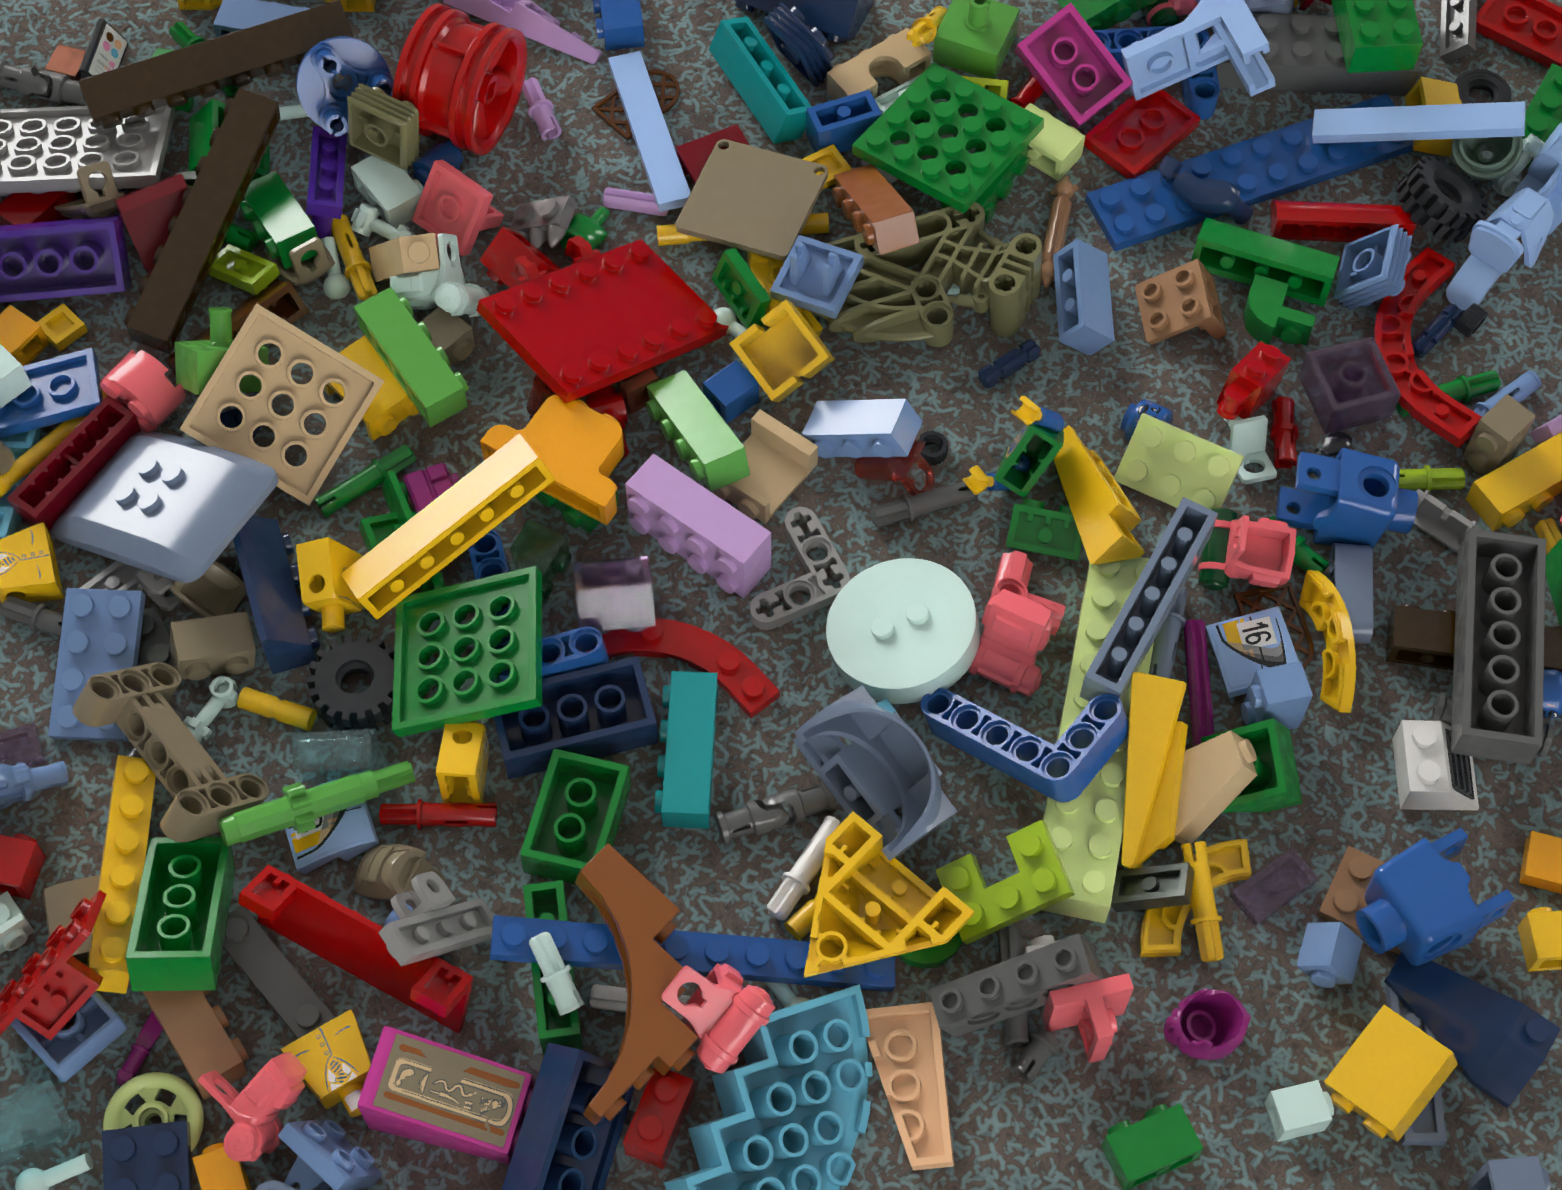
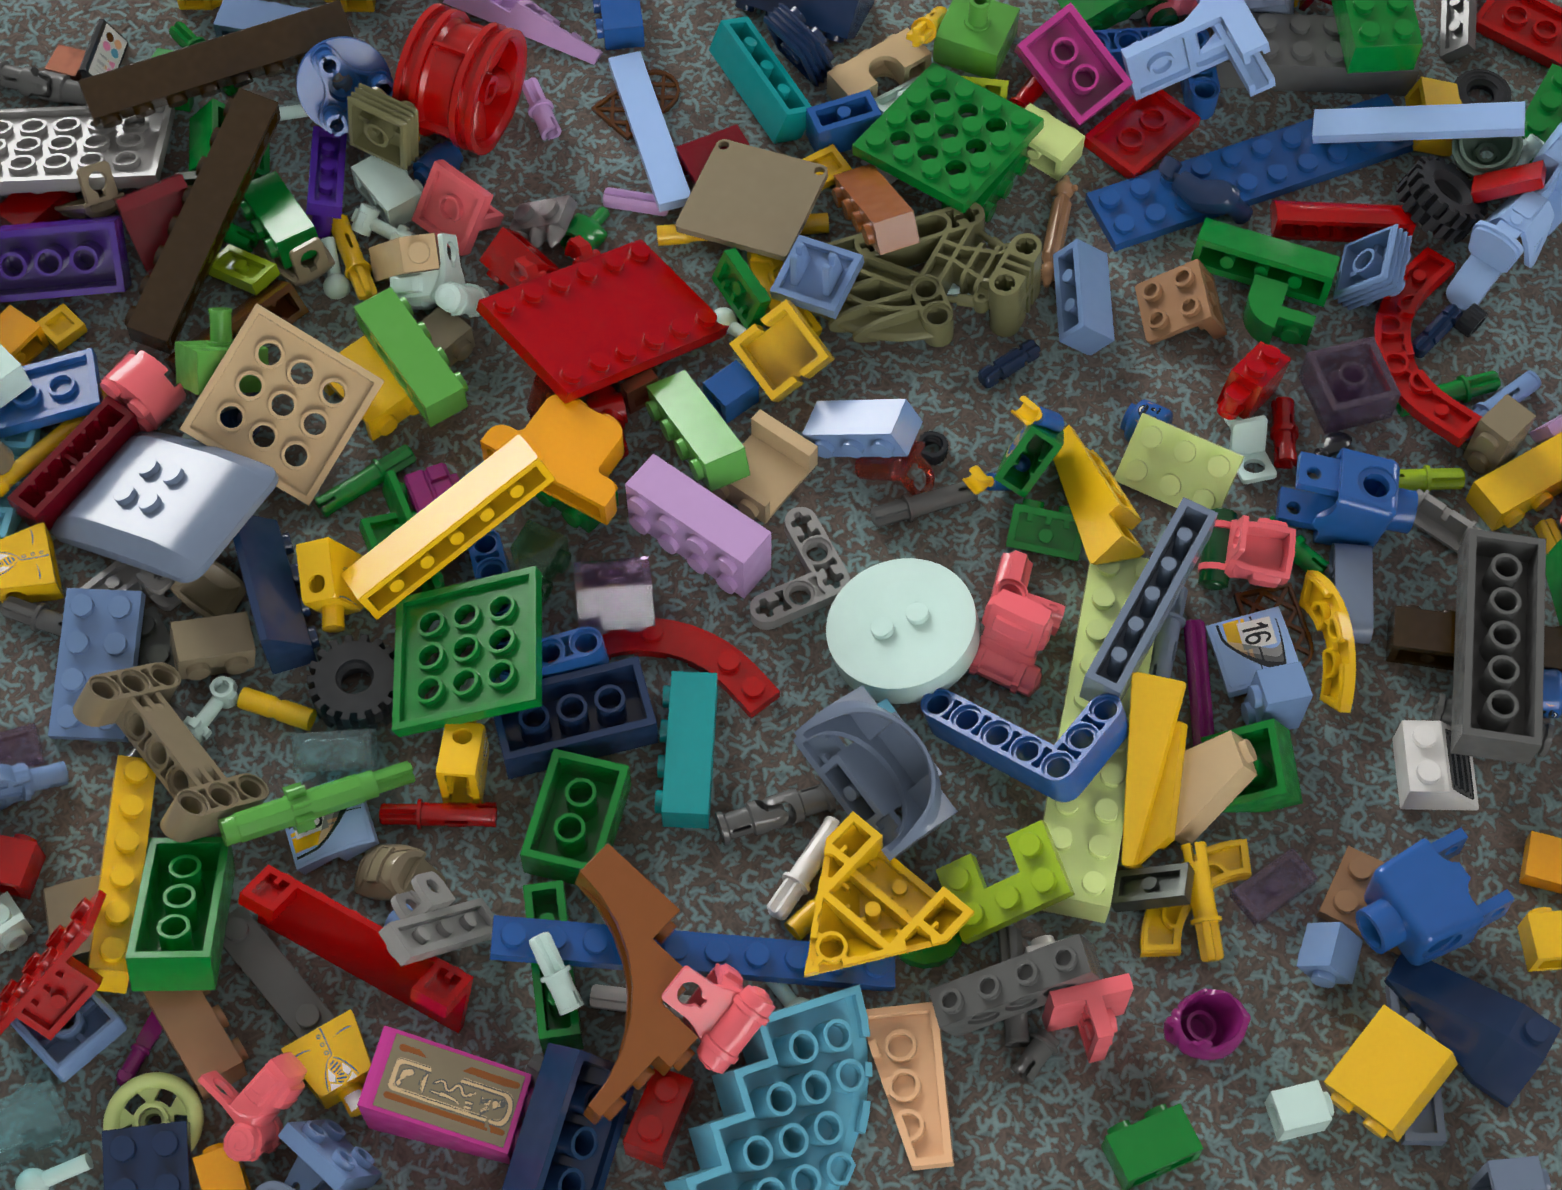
none -> red tile [1471,160,1546,204]

